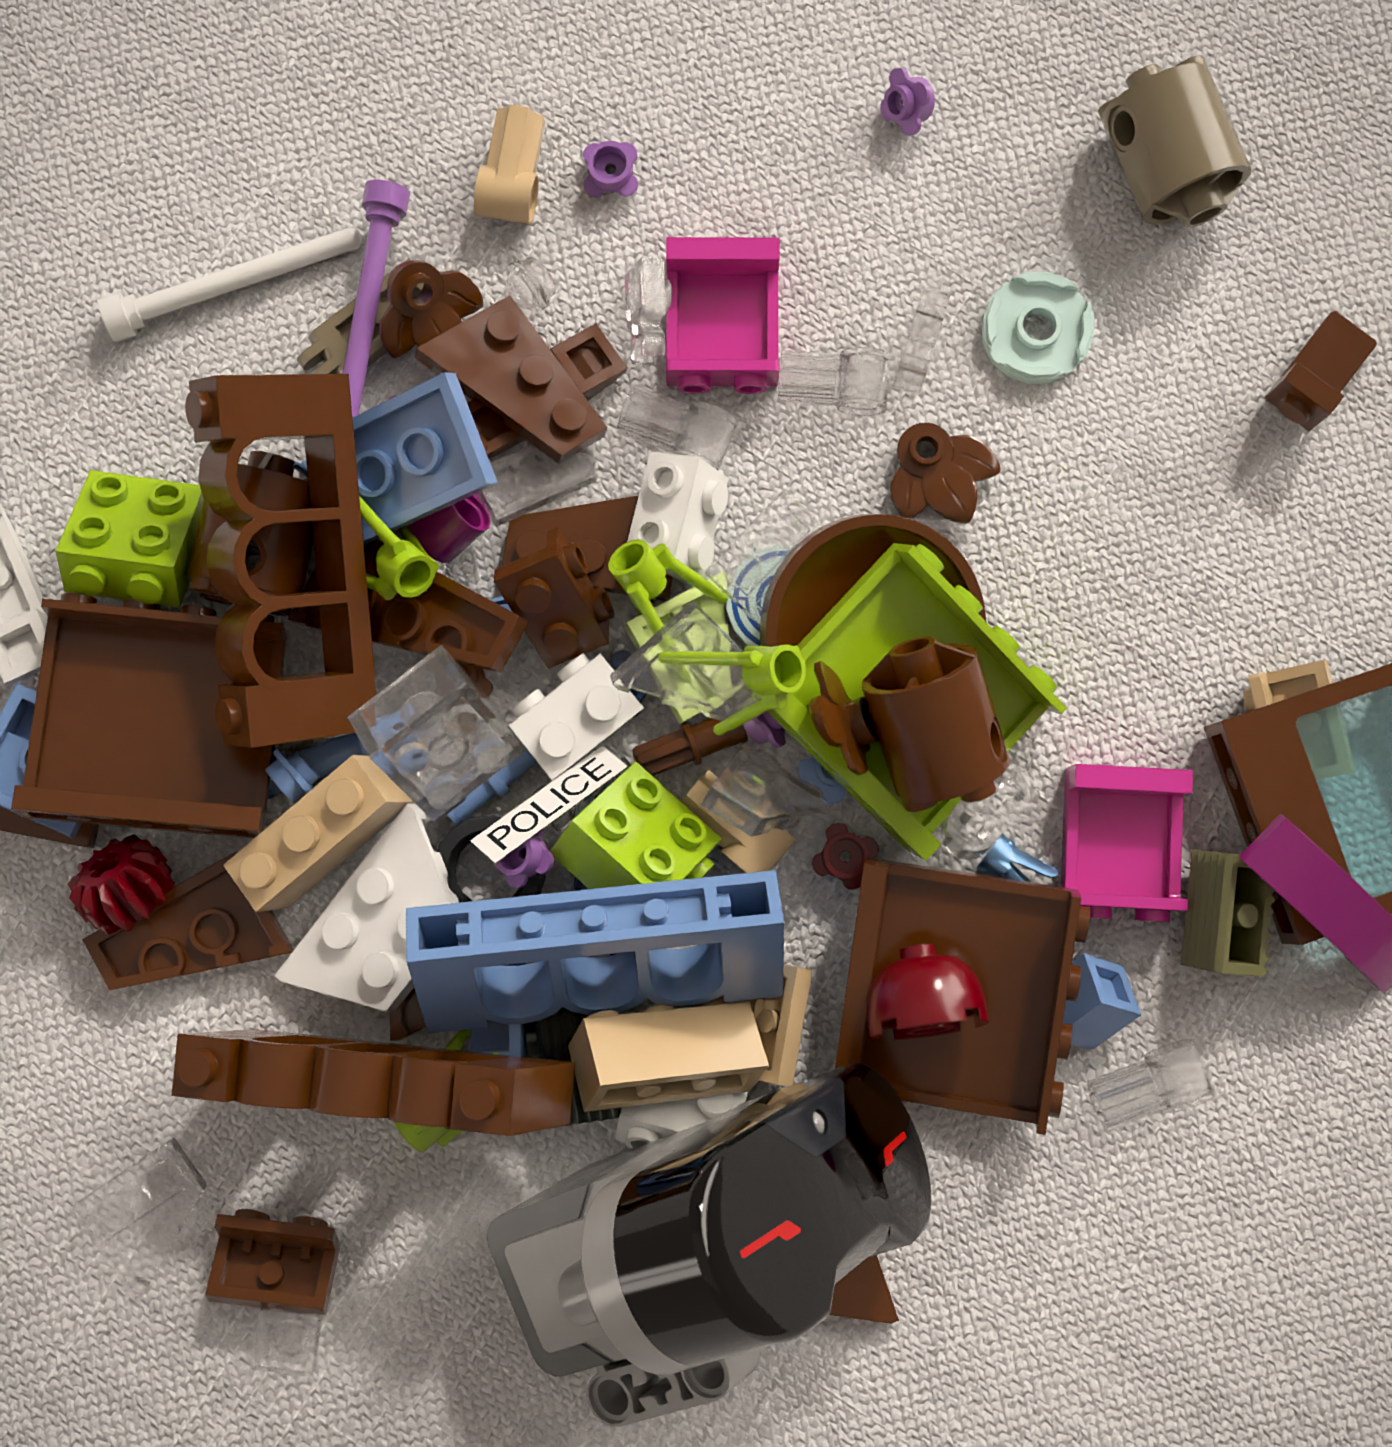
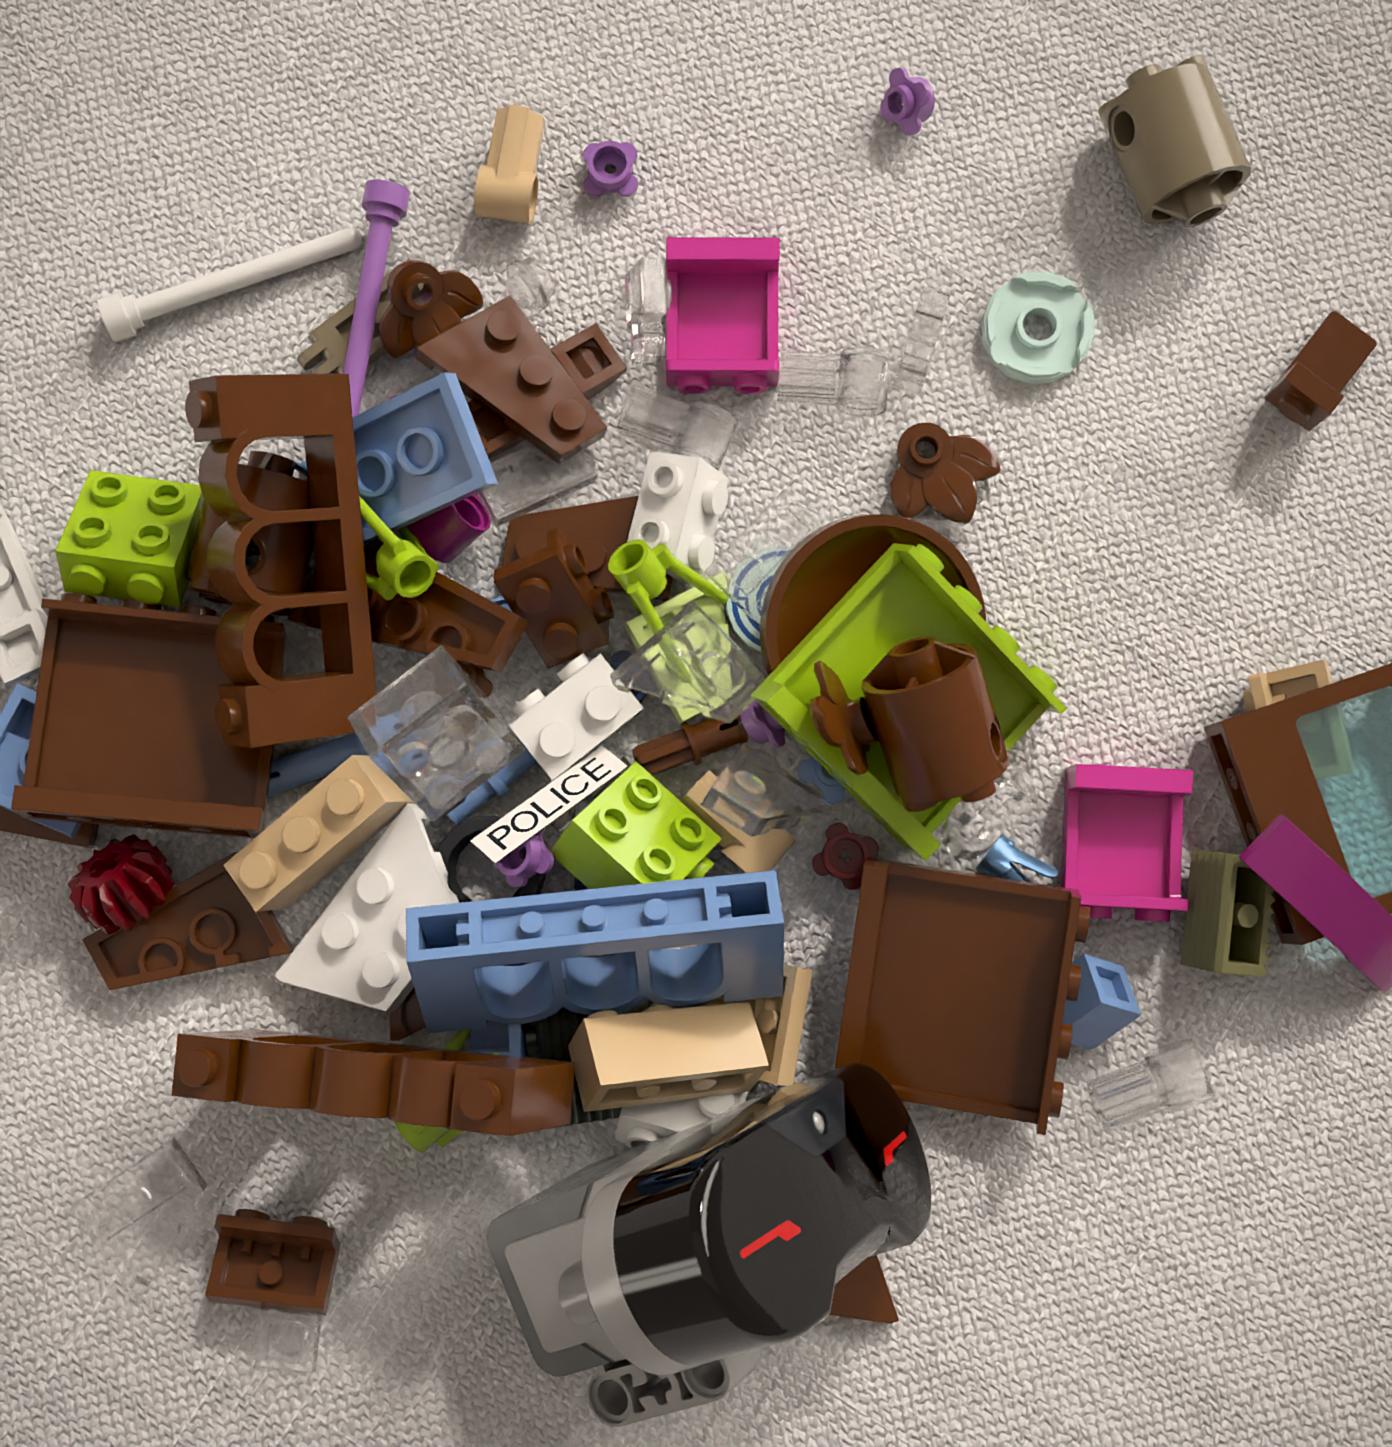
medium blue plate [265,748,320,804] -> none
lime plant [658,644,806,736] -> none
dark red cylinder [867,944,990,1041] -> none

